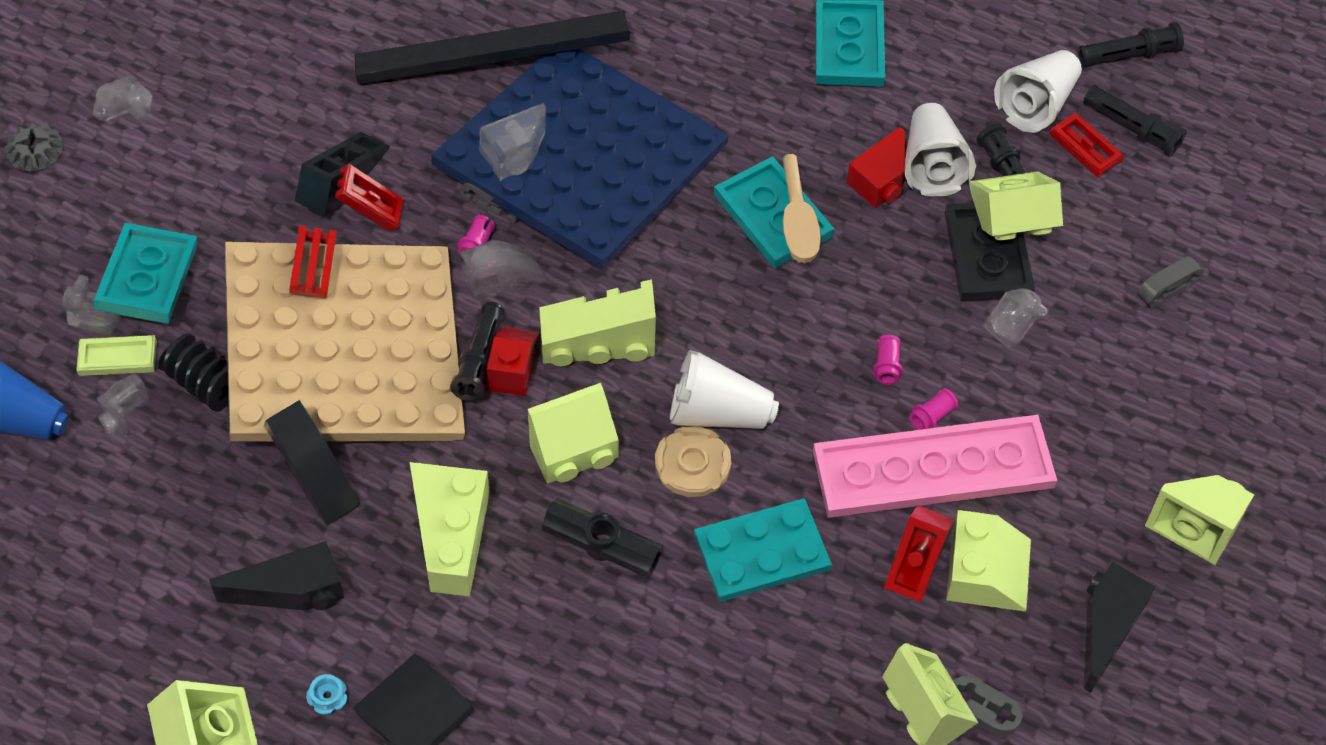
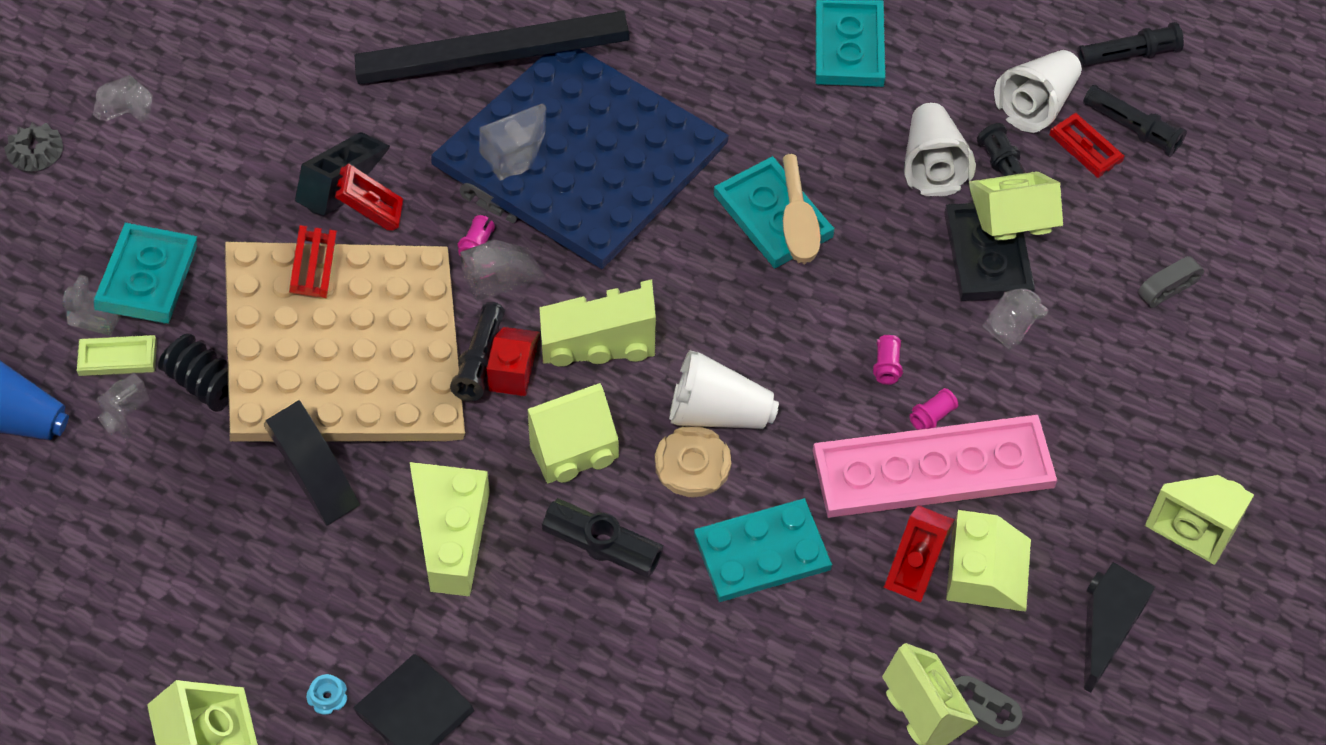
black slope [209,541,344,611] -> none
red slope [846,127,905,209] -> none

